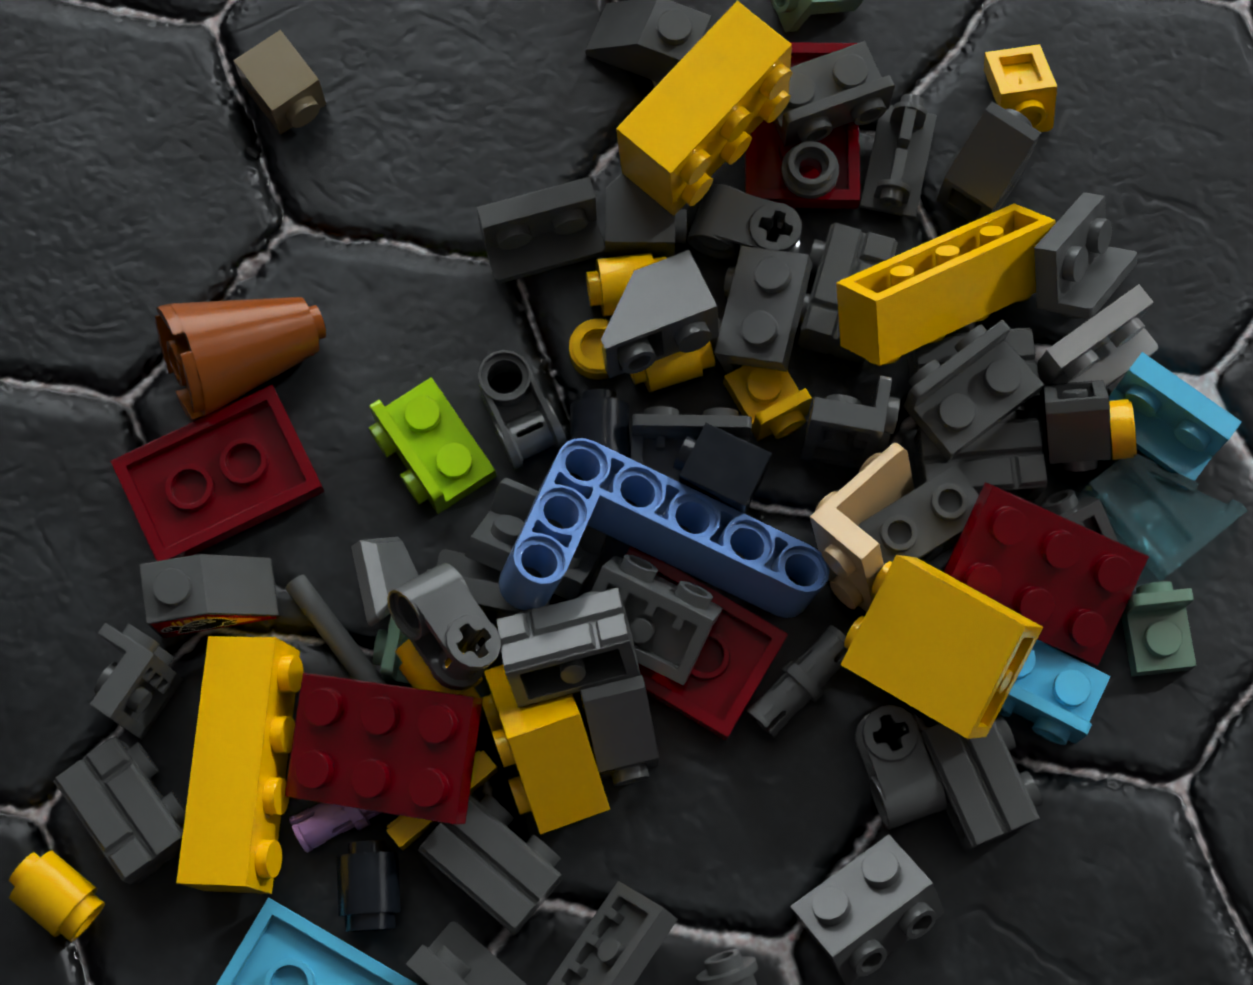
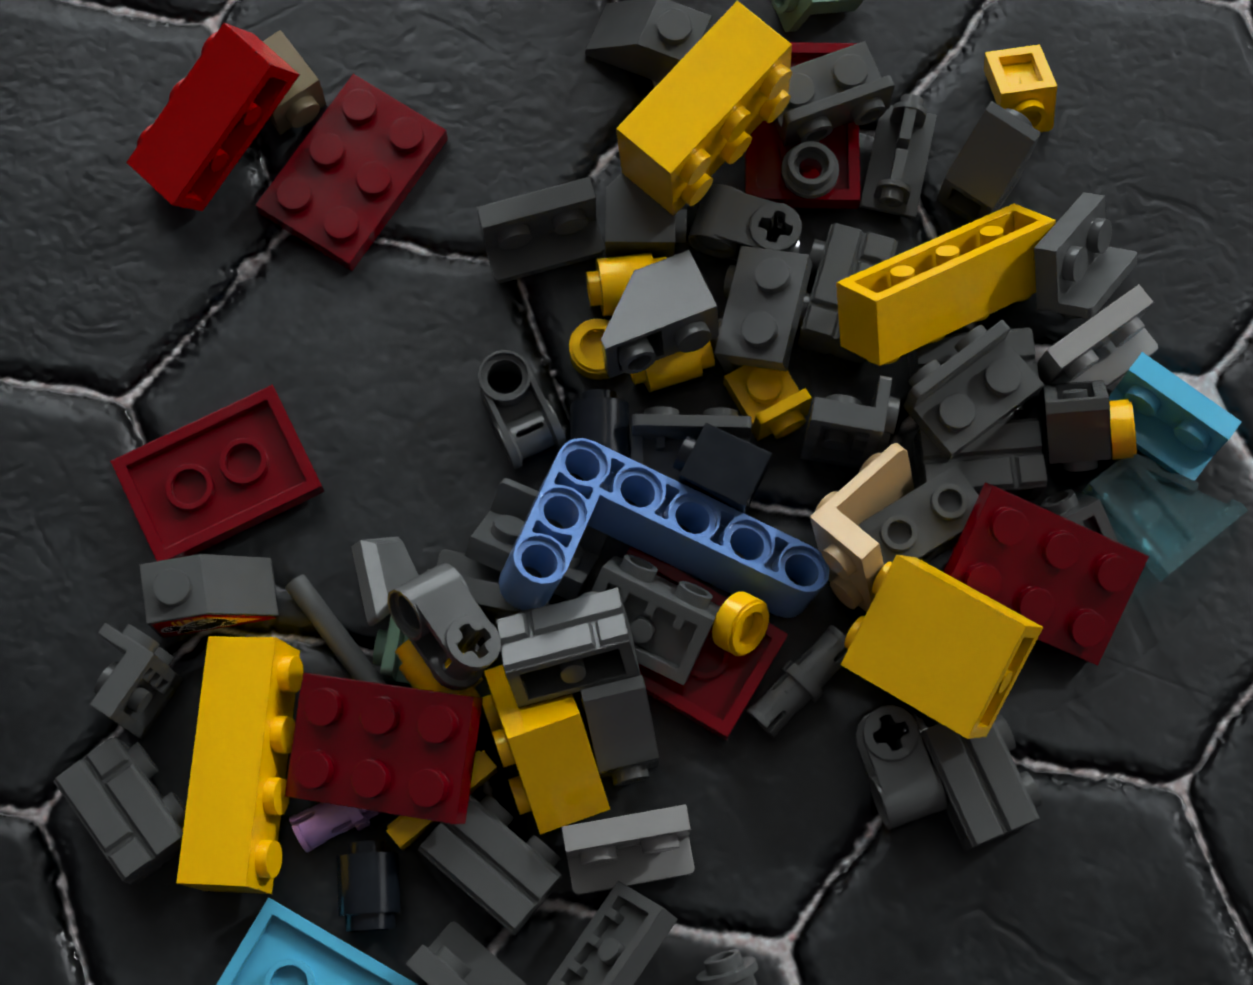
yellow brick [8,850,105,942] -> none
dark orange cone [155,297,326,421] -> none
lime bracket [368,377,497,514] -> none
dark grey bracket [790,834,944,985] -> none
medium azure bracket [999,639,1111,745] -> none
sand green bracket [1121,581,1197,677] -> none
none -> red brick [126,23,300,212]
none -> dark red plate [256,74,448,271]
none -> light grey bracket [562,804,695,895]
none -> yellow tile [712,591,769,656]

